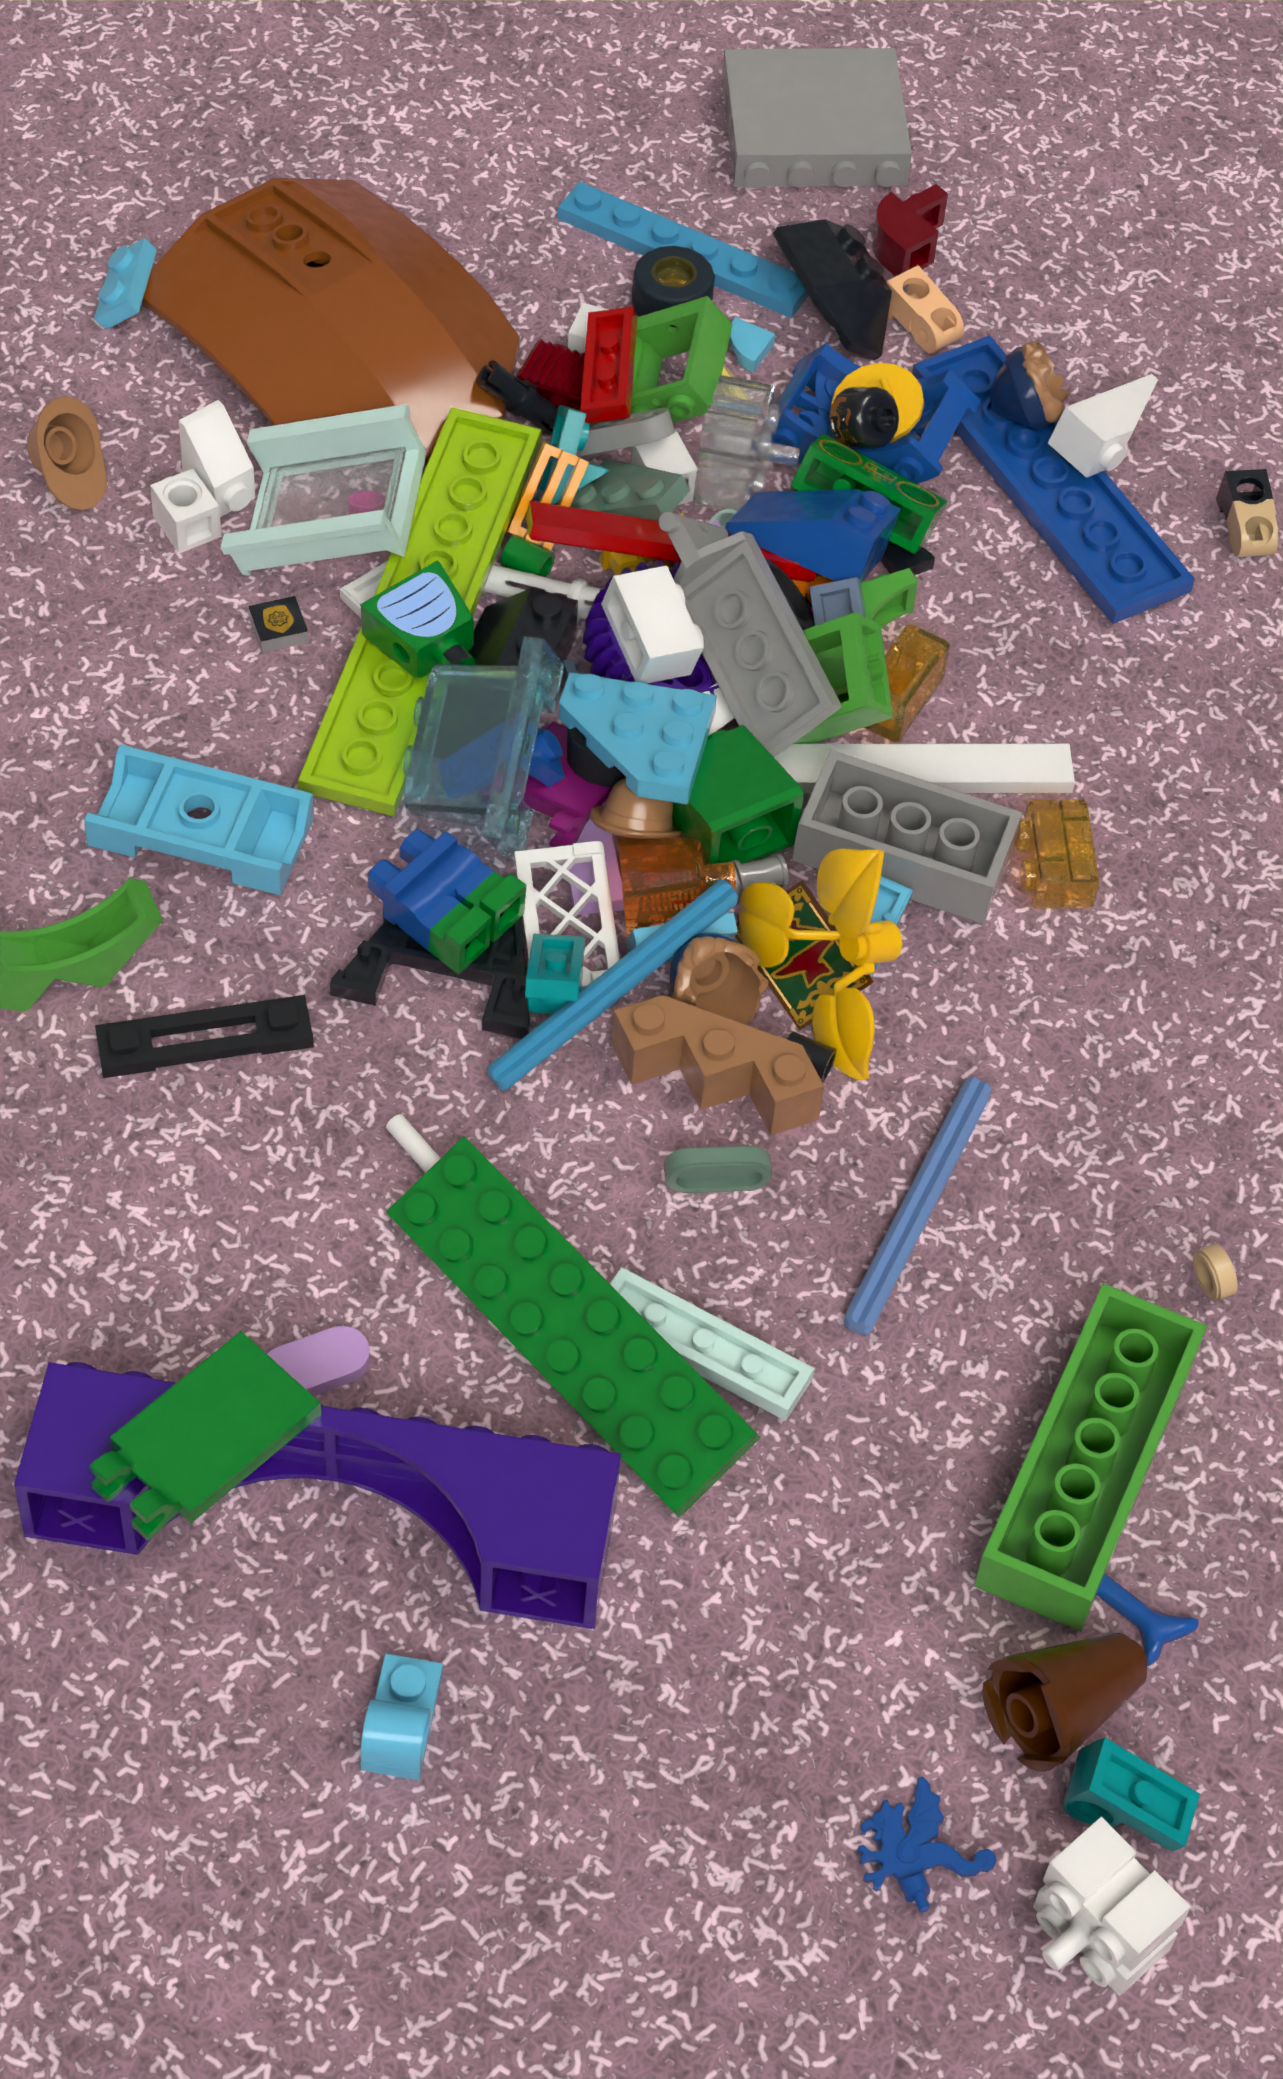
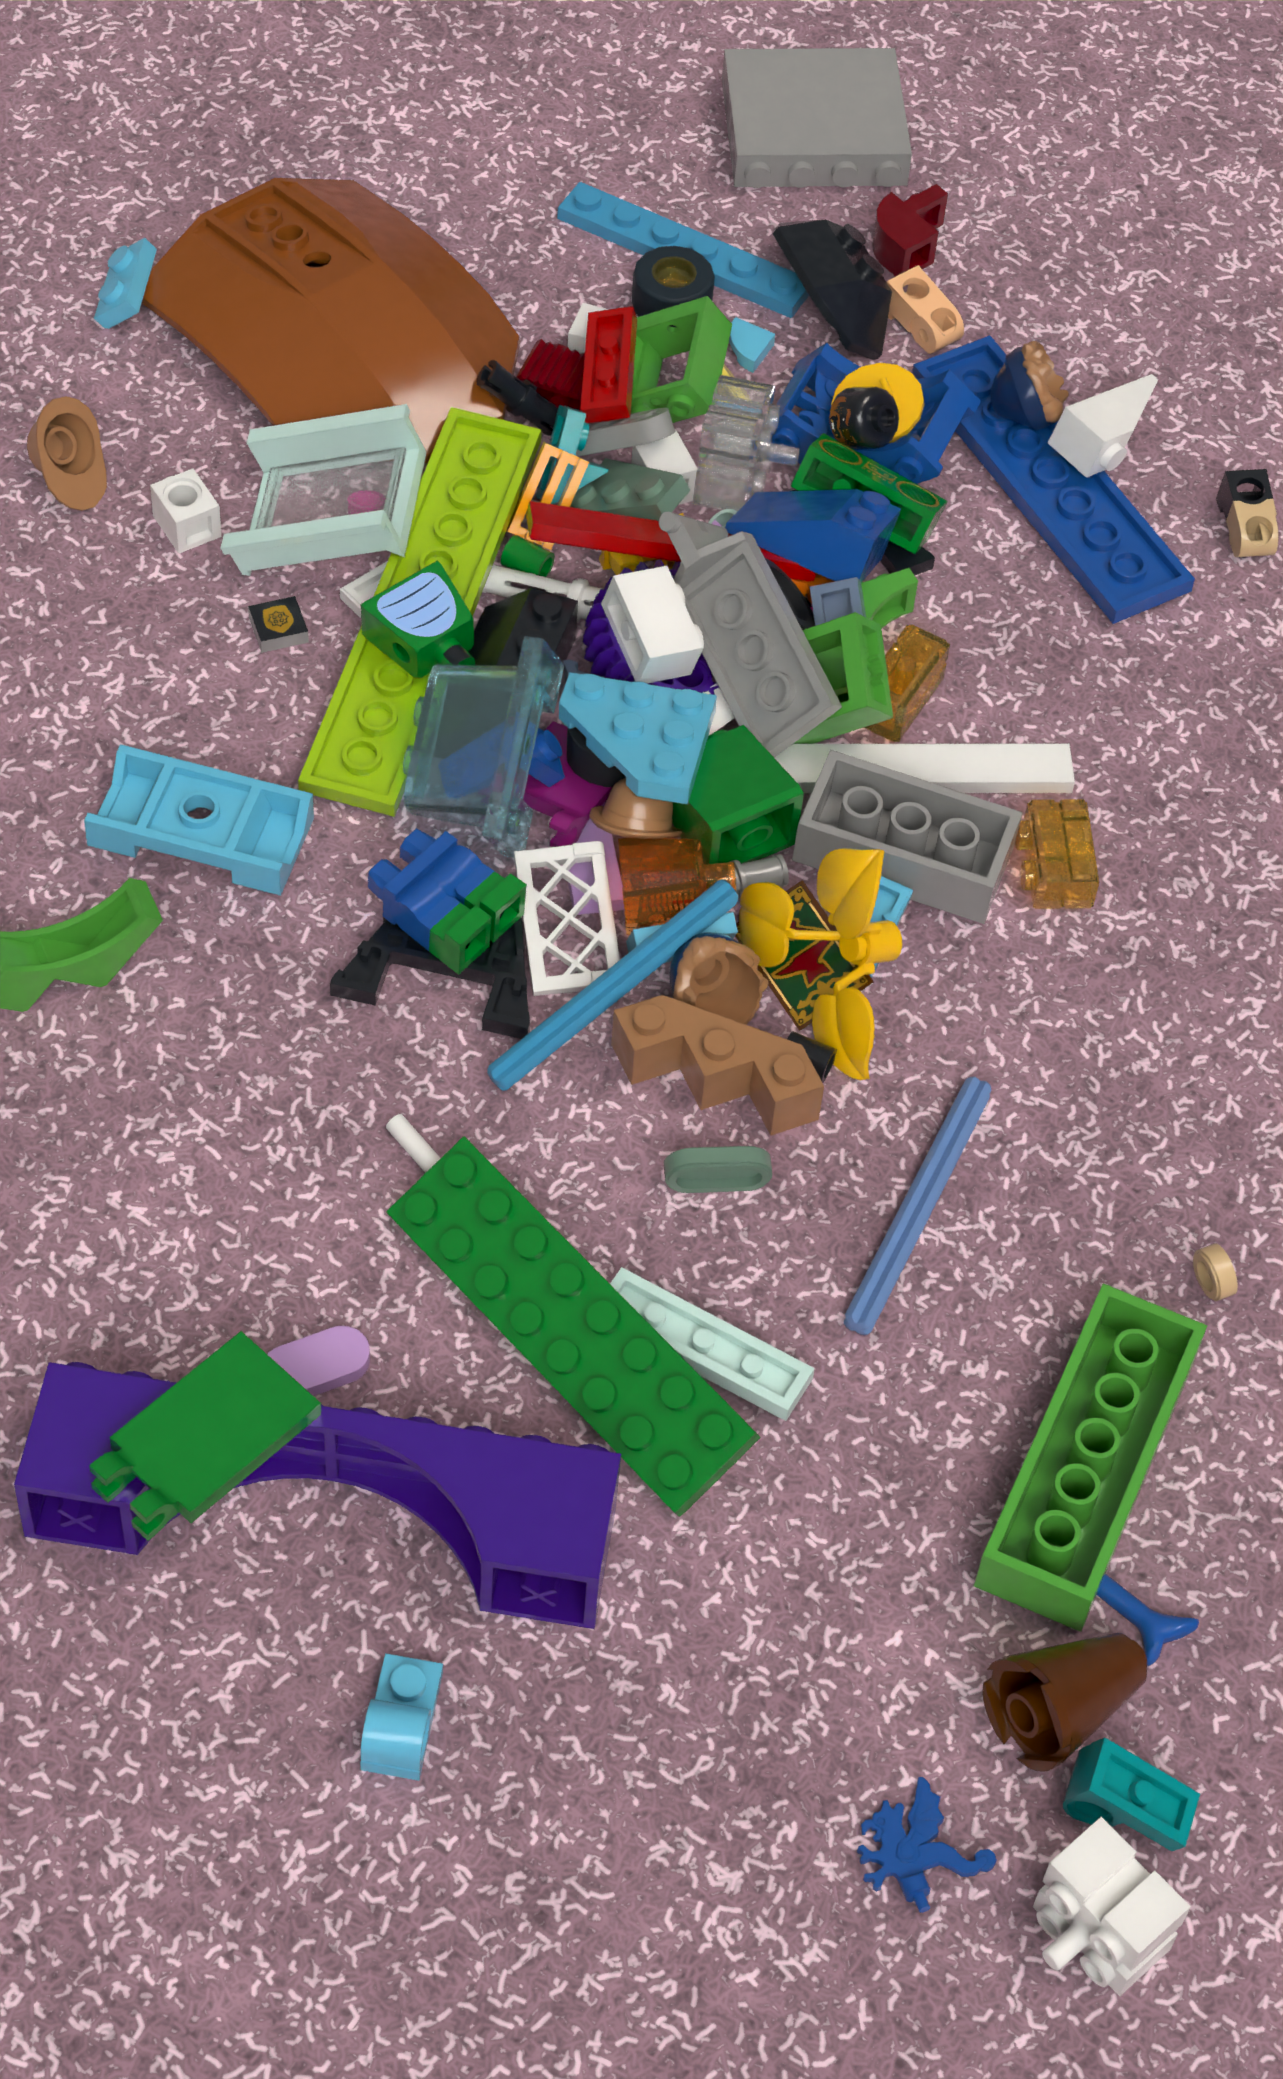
black container [95,995,314,1078] -> none
white slope [179,400,255,517] -> none
teal slope [525,934,585,1014] -> none

